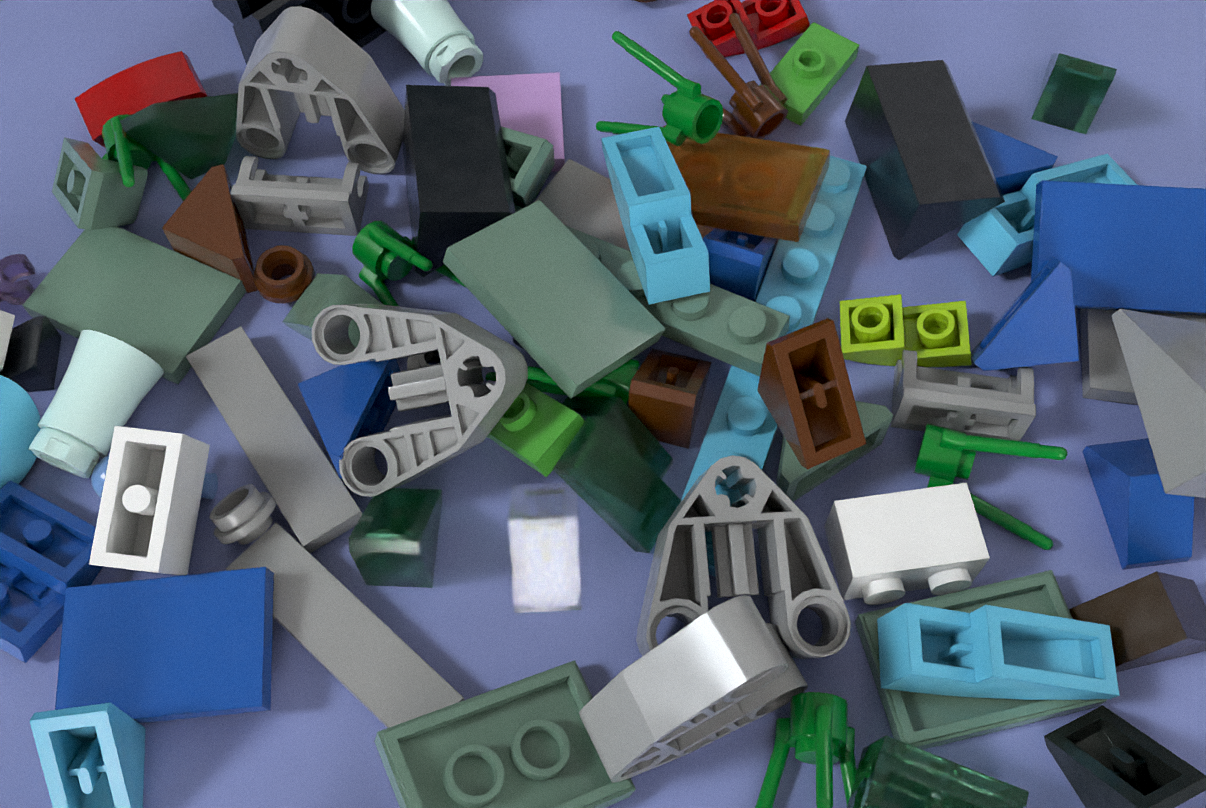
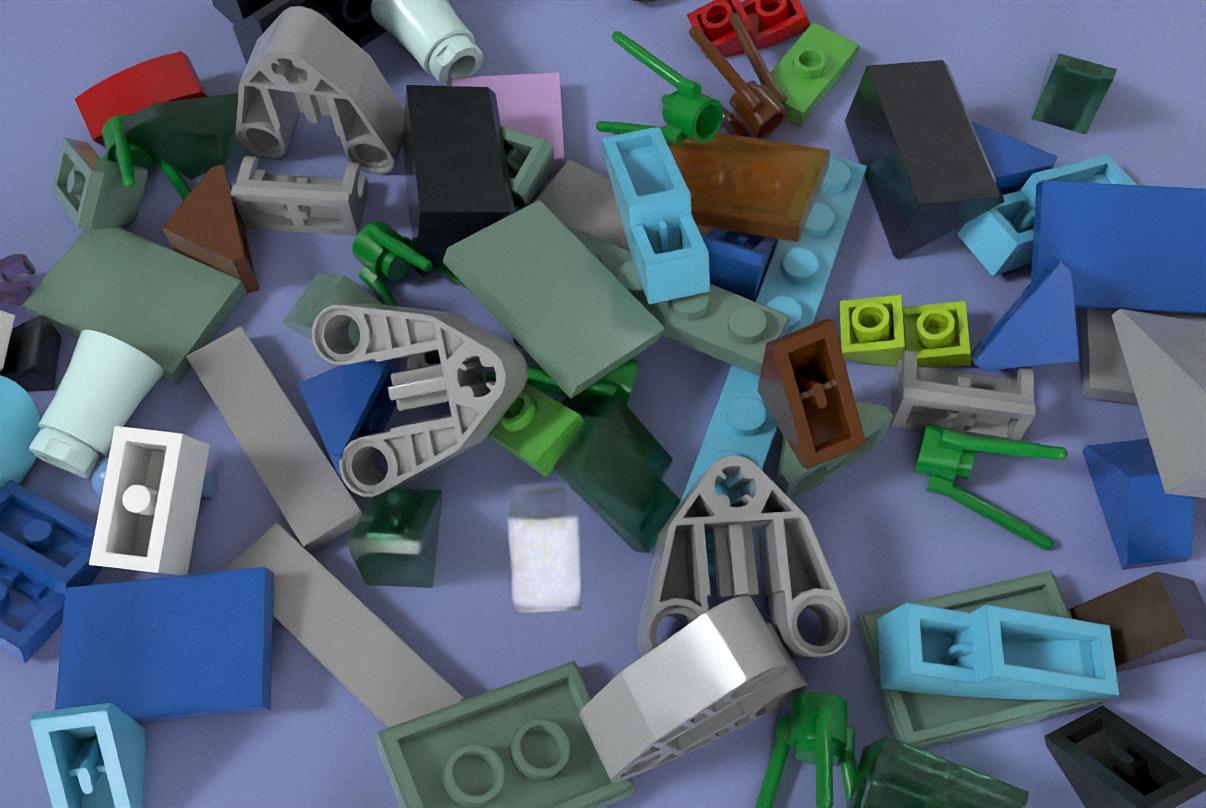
light grey plate [209,484,276,545] -> none
reddish brown plate [254,245,315,304] -> none
reddish brown slope [628,348,712,449] -> none
white brick [824,482,990,605] -> none

